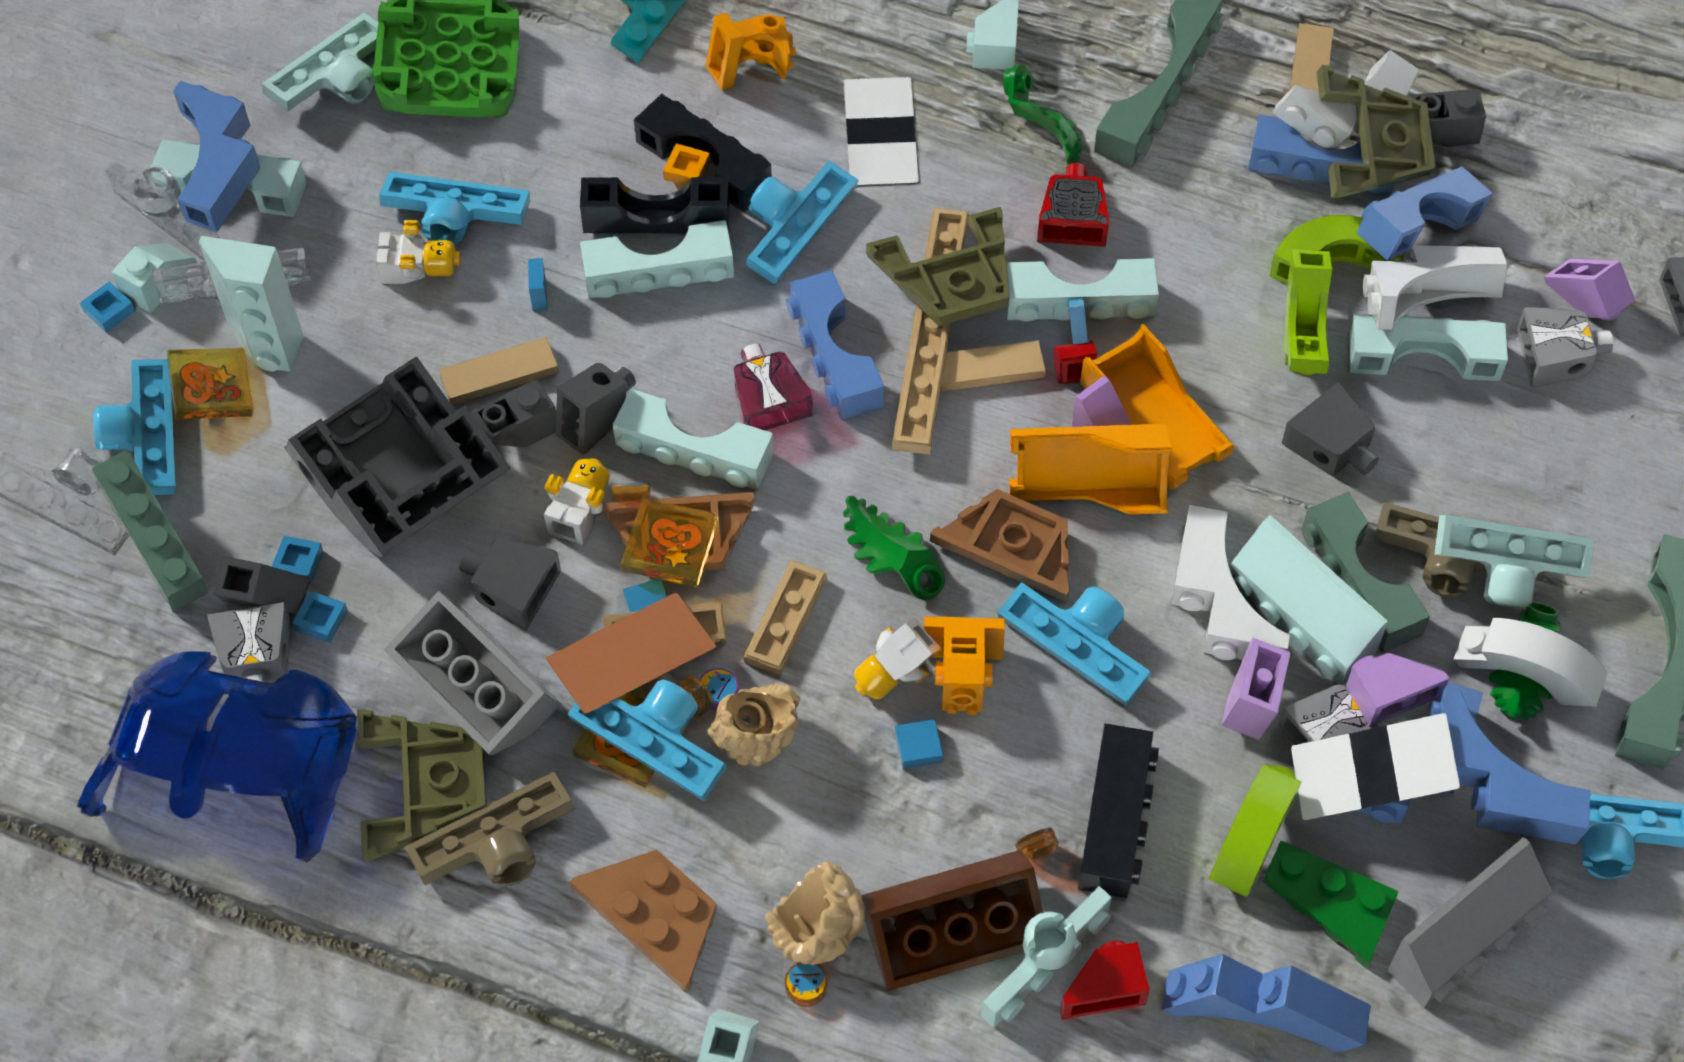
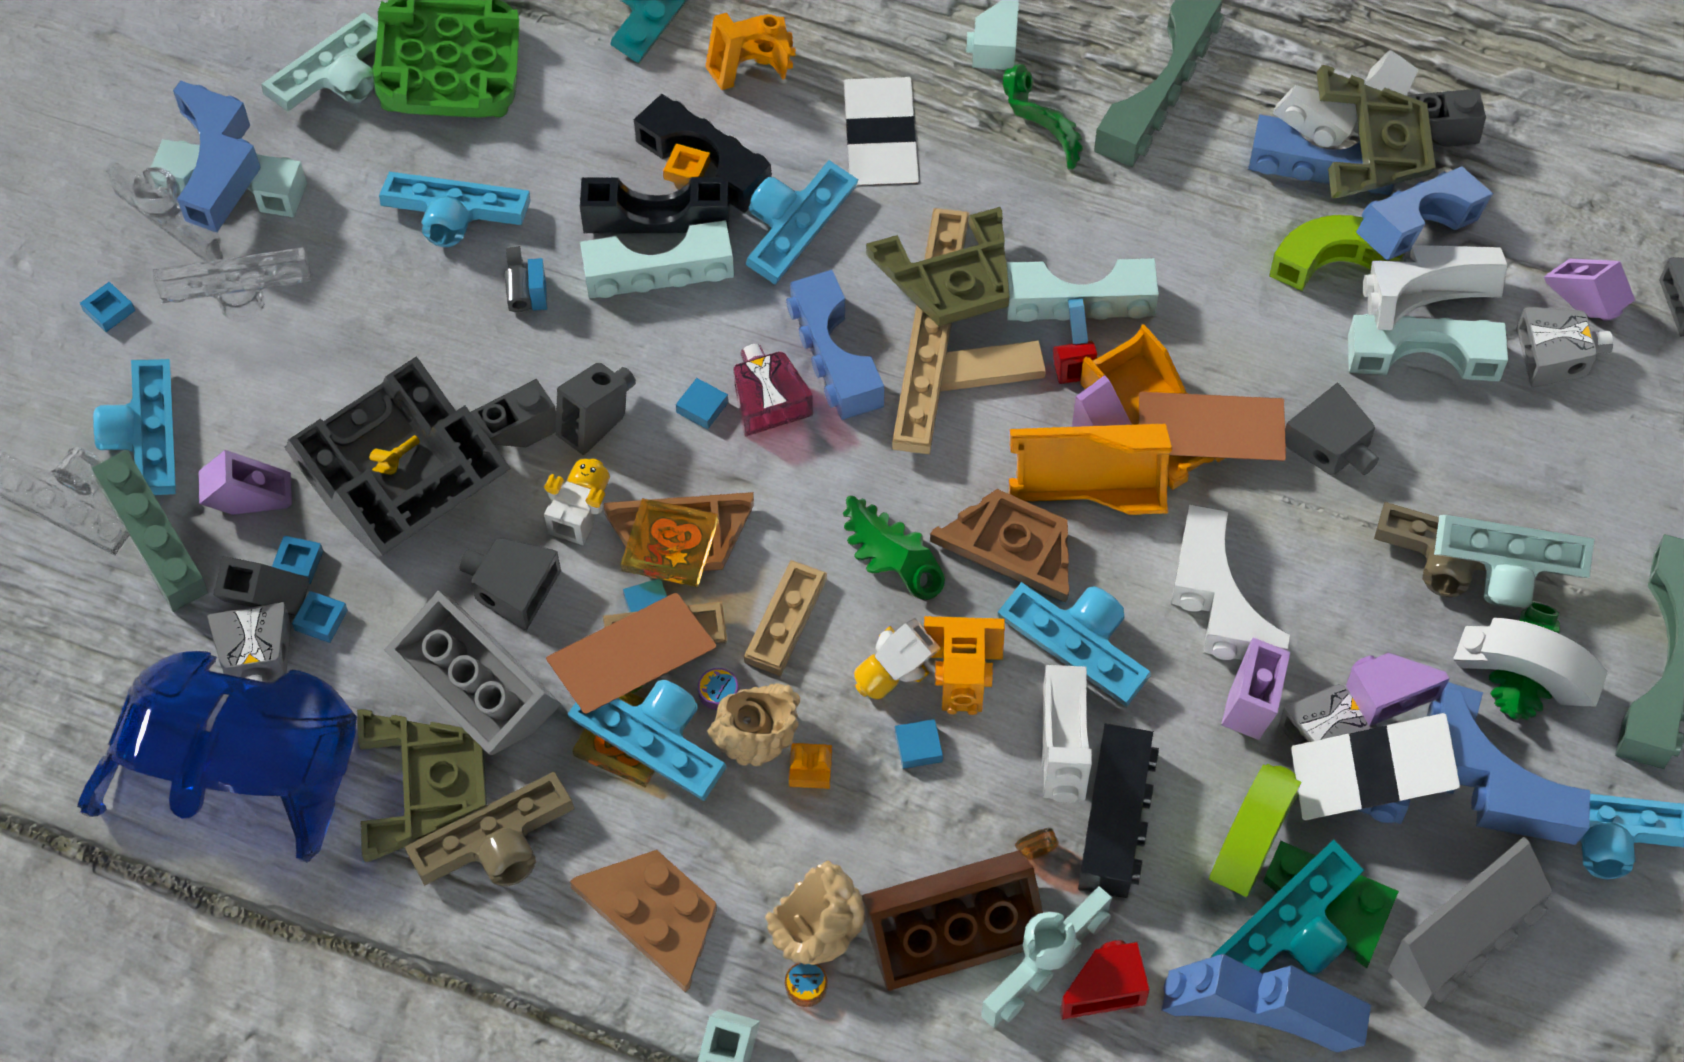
light aqua slope [112,243,197,313] -> none
clear yellow tile [167,348,253,419] -> none
light aqua slope [199,236,304,372] -> none
piece [376,220,461,284] -> none
tan tile [439,337,559,406] -> none
clear orange tile [611,482,651,502] -> none
light aqua arch [613,389,774,490] -> none
clear orange tile [677,676,713,717] -> none
torso [1037,163,1109,247] -> none
light aqua slope [1230,515,1388,685] -> none
lime arch [1284,249,1332,375] -> none
tan tile [1289,23,1334,91] -> none
sand green arch [1302,492,1430,653] -> none
none -> lavender slope [199,450,292,515]
none -> yellow hand [369,435,420,475]
none -> dark grey bar [504,246,532,312]
none -> dark azure tile [676,378,729,429]
none -> light orange tile [789,743,832,789]
none -> white arch [1042,665,1092,803]
none -> nougat sticker [1139,392,1286,461]
none -> teal plate [1211,839,1364,975]

